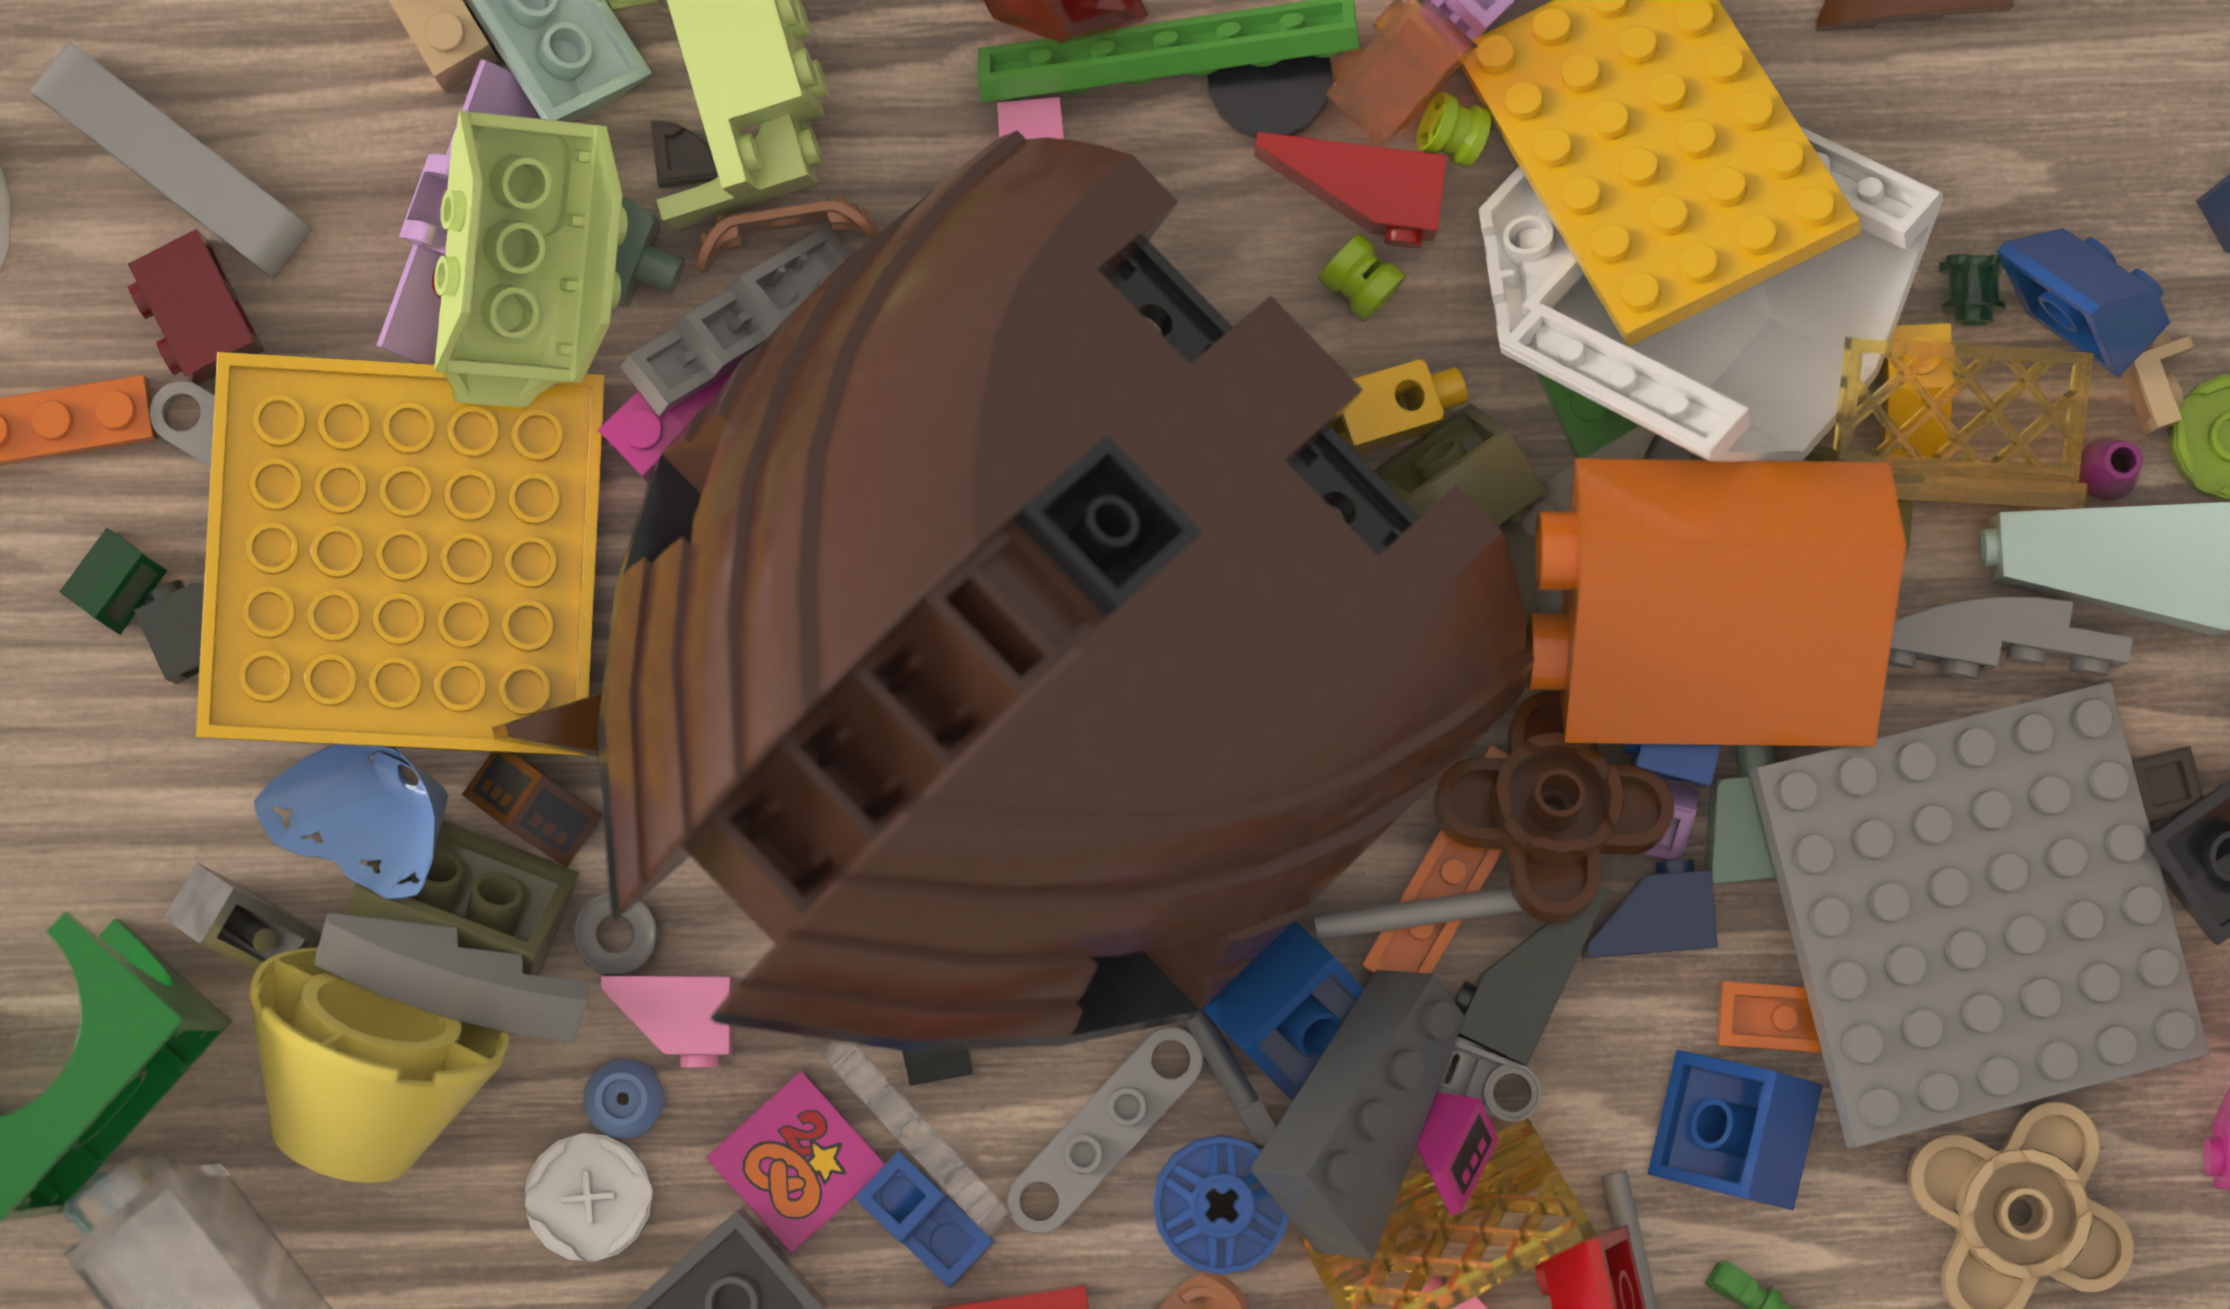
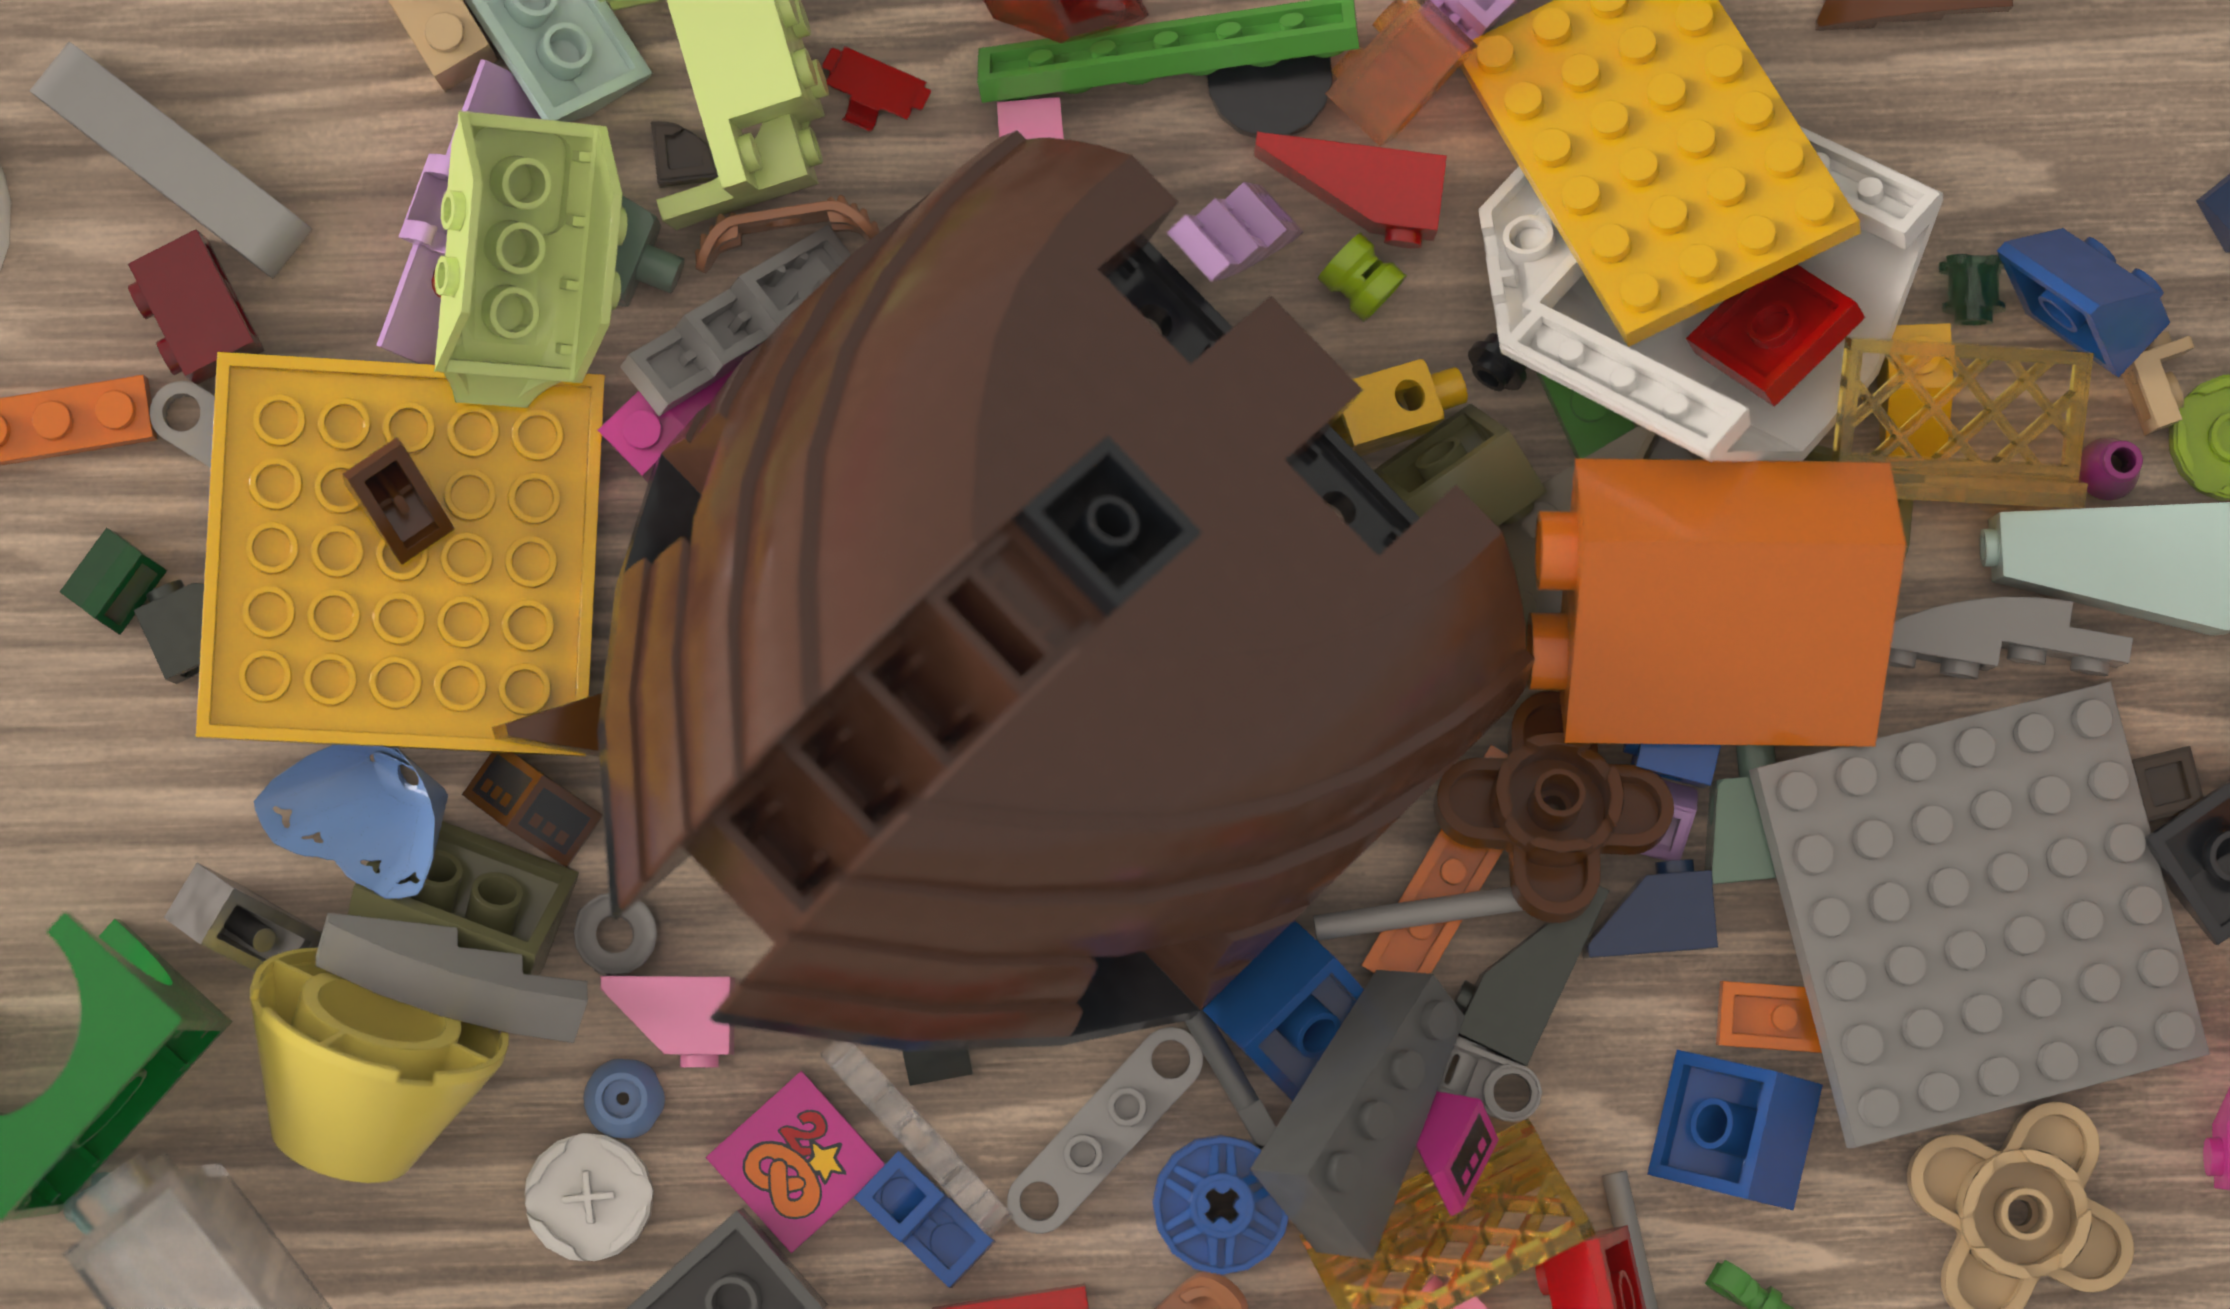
lime wheel [1416,91,1492,168] -> none
none -> reddish brown slope [343,437,455,565]
none -> red piece [822,46,931,132]
none -> lavender slope [1167,182,1304,281]
none -> black plate [1468,333,1527,391]
none -> red plate [1685,264,1866,407]

